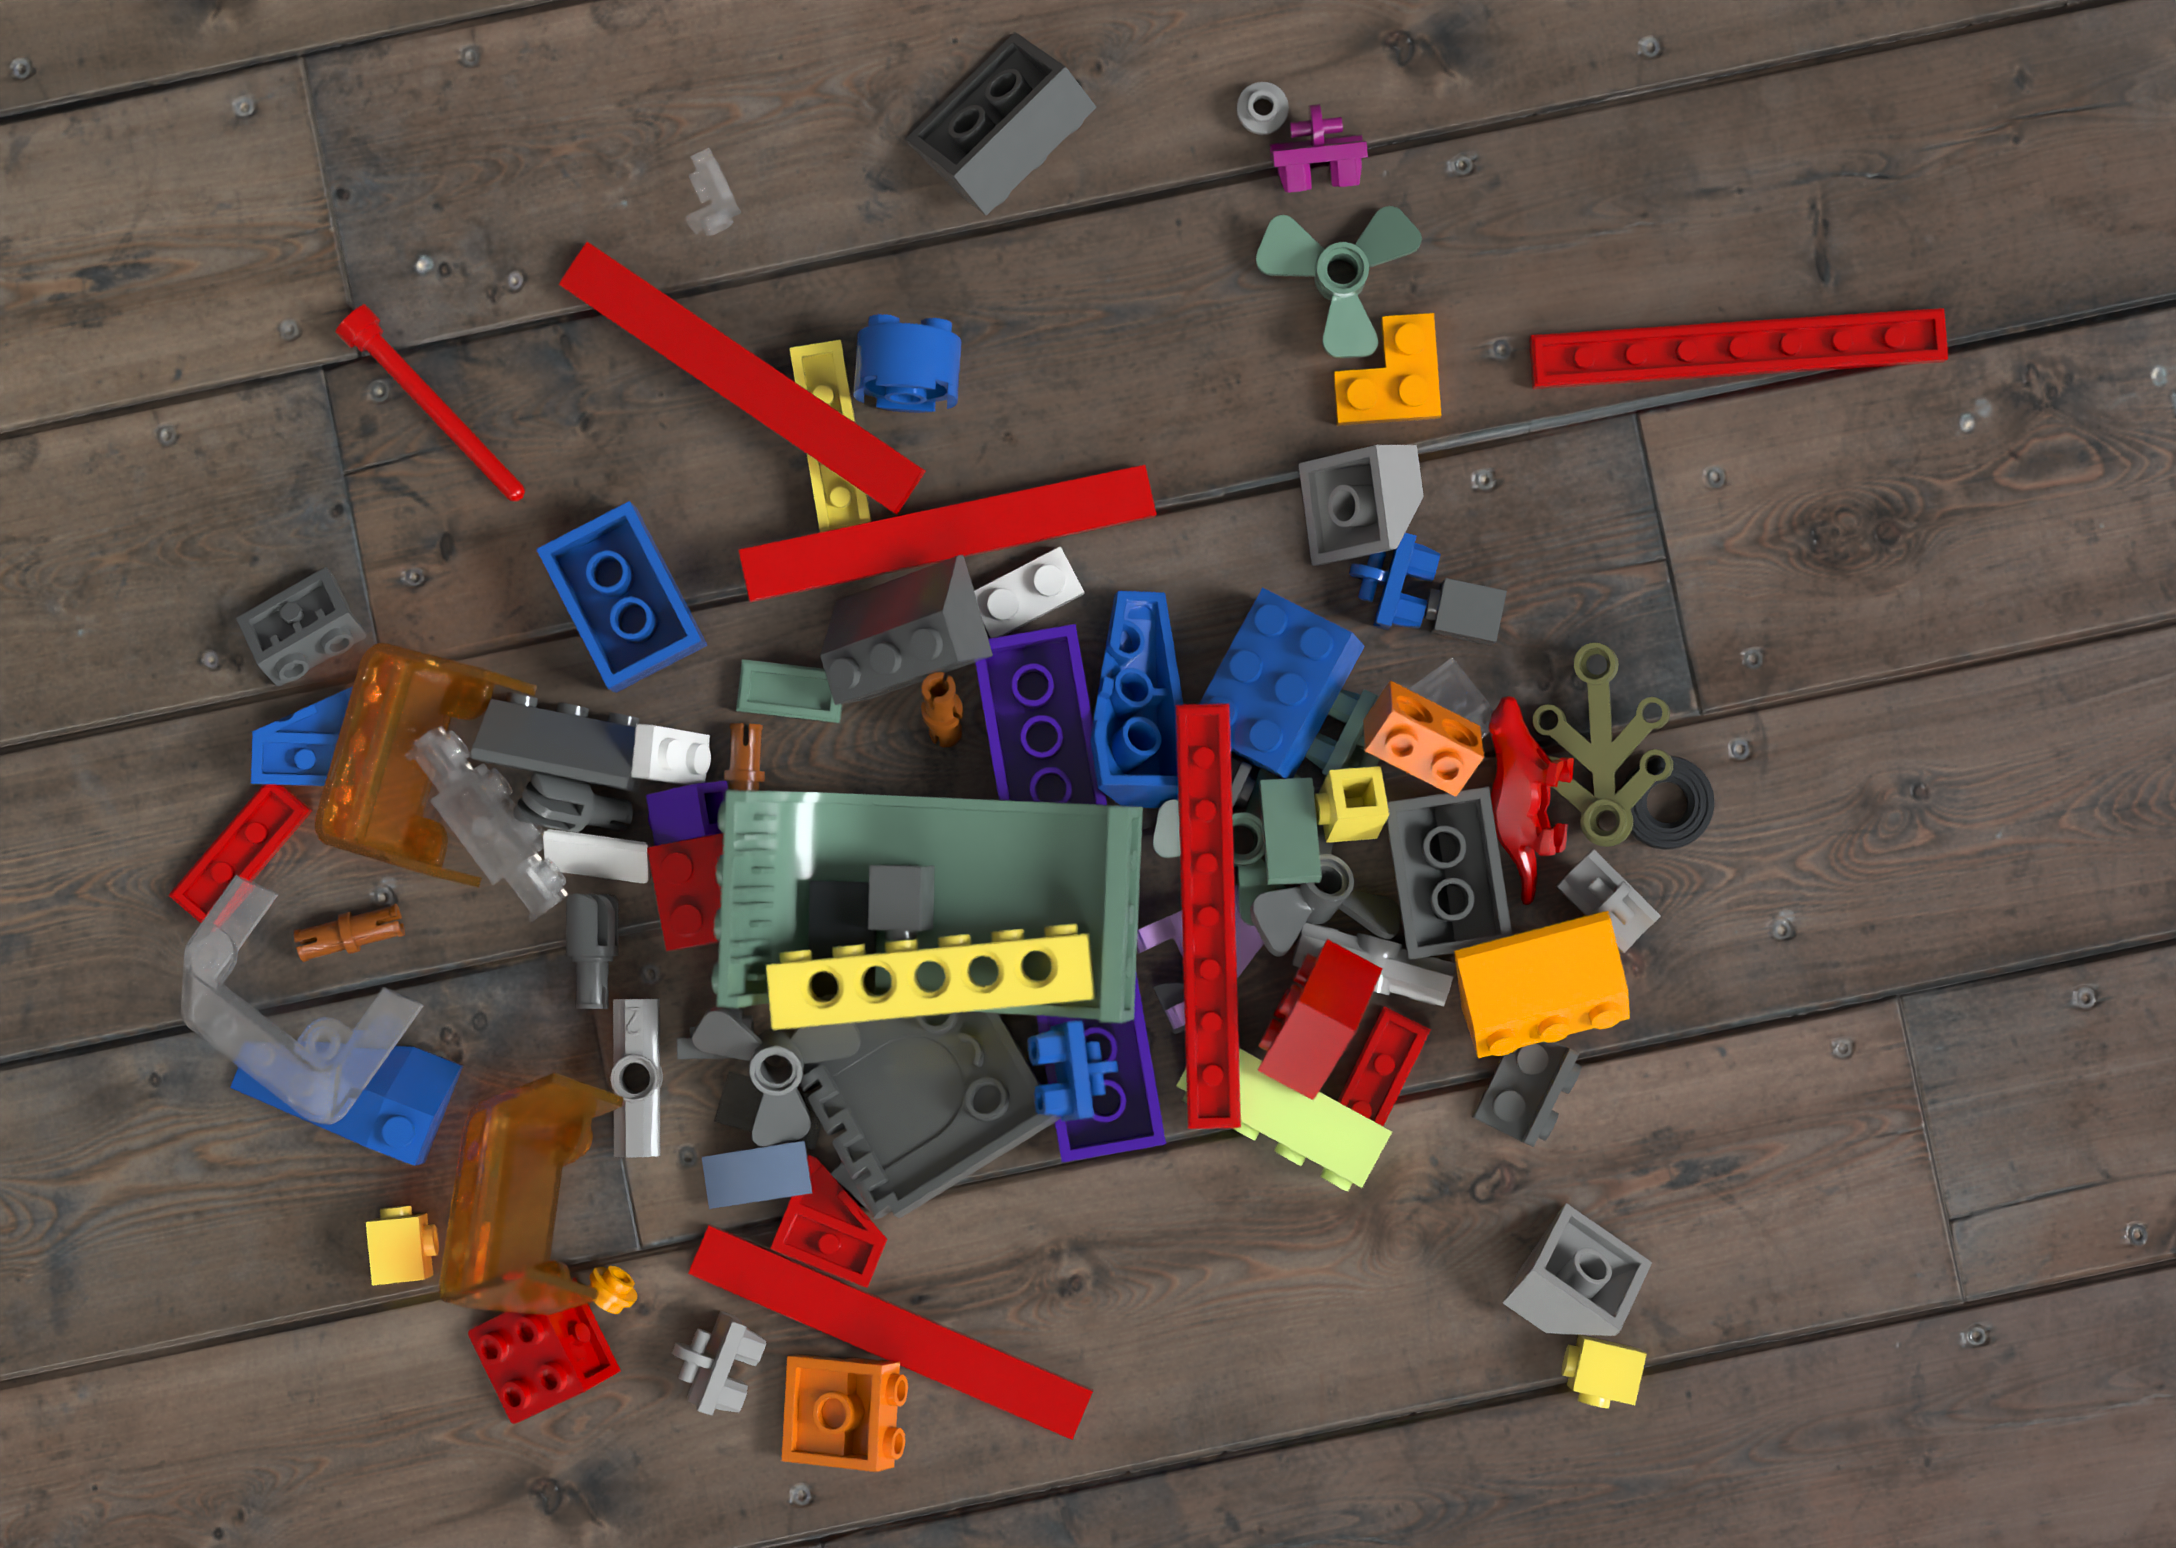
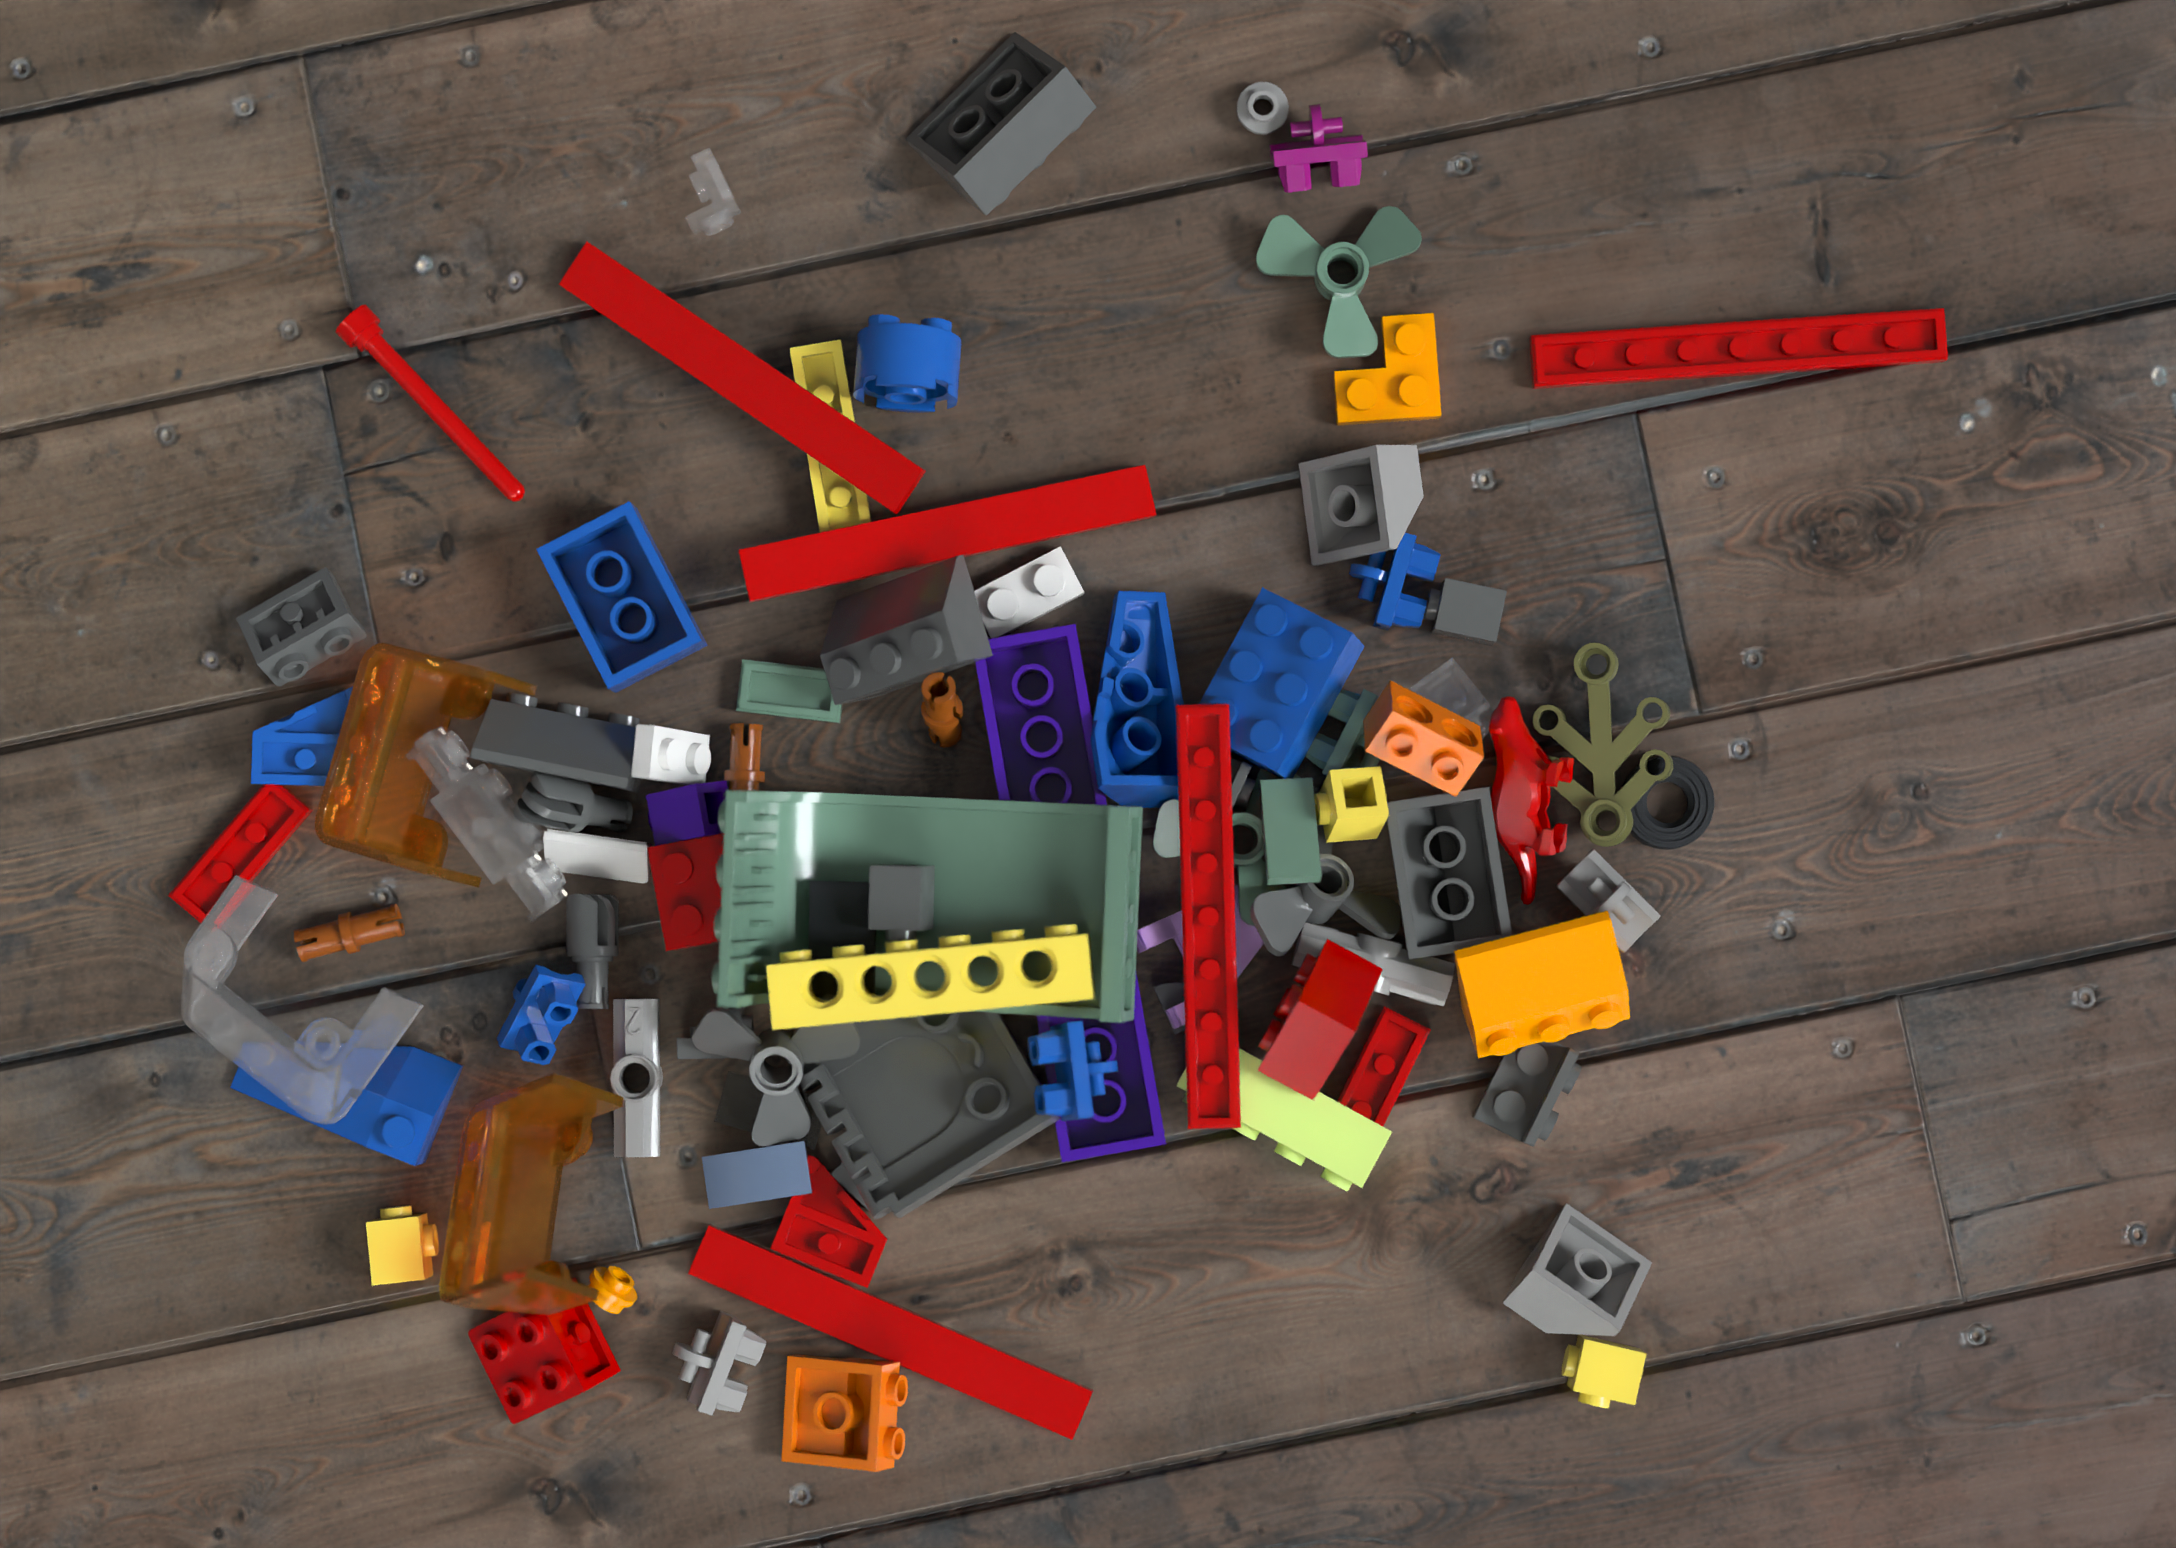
none -> blue hips [496,965,586,1065]

